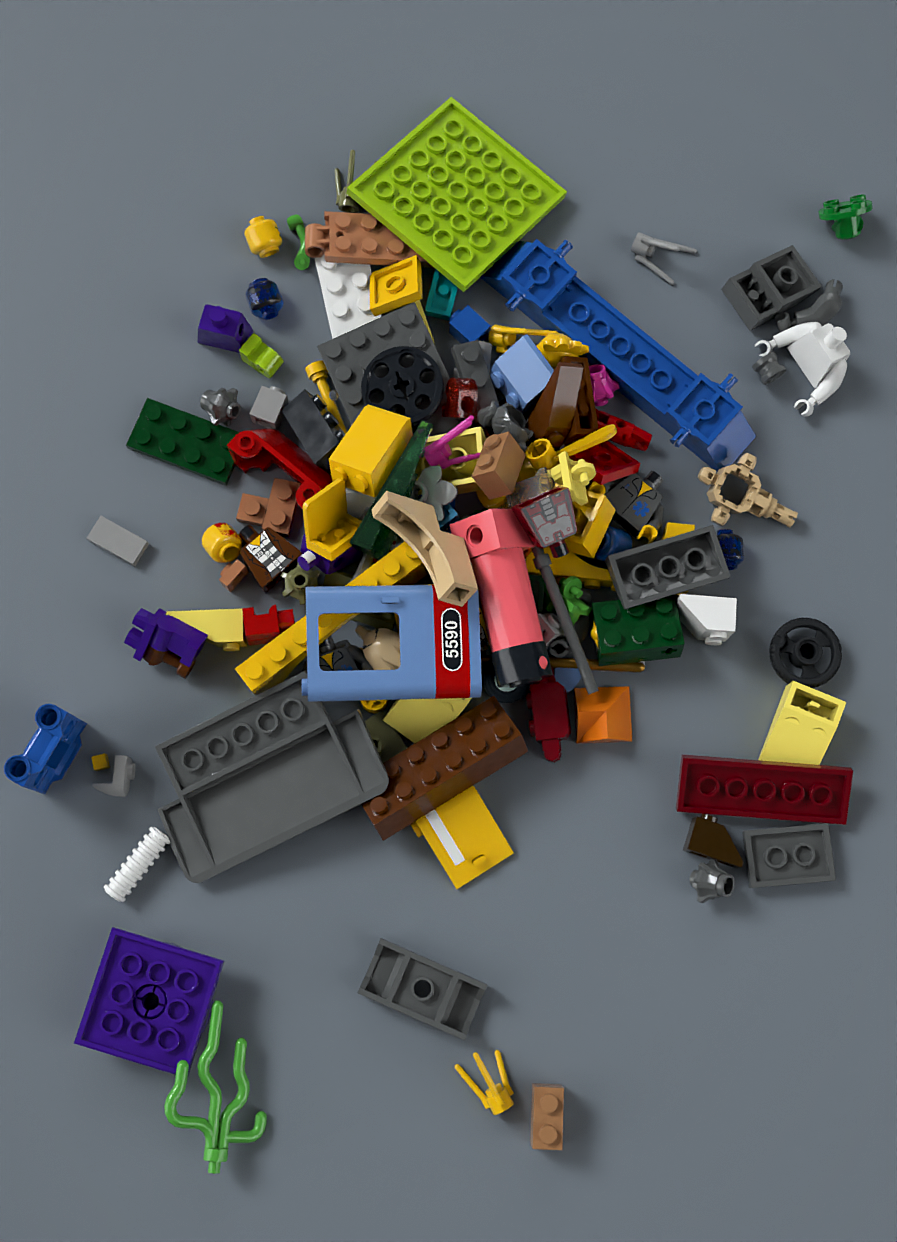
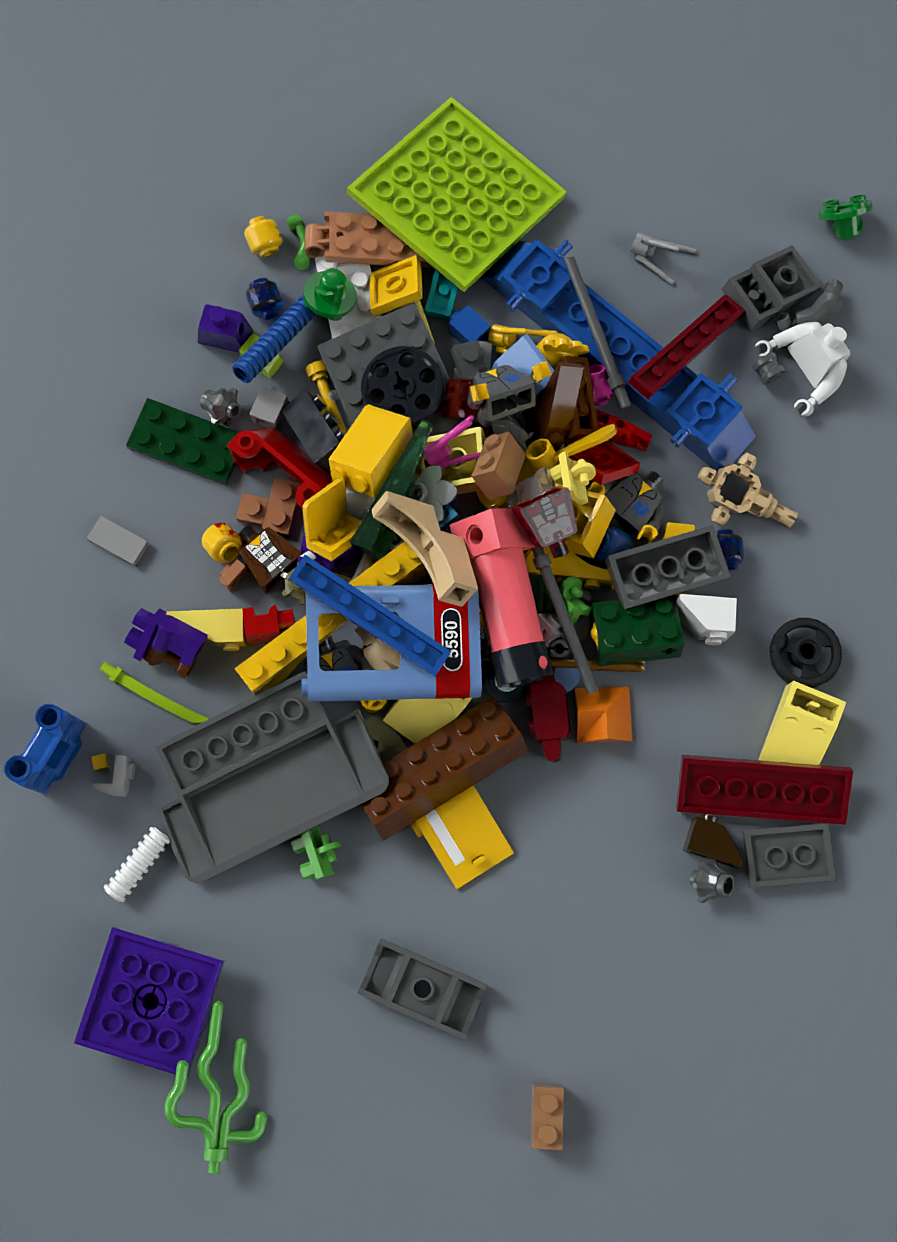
olive plant [335,149,377,213] -> none
yellow plant [455,1050,514,1115] -> none
none -> lime sword [100,661,208,723]
none -> blue piece [232,295,317,383]
none -> blue plate [289,555,451,677]
none -> bright green hips [290,826,341,880]
none -> green plate [303,268,357,321]
none -> dark grey torso [468,361,552,422]
none -> dark grey bar [564,257,631,409]
none -> dark red plate [628,294,745,400]

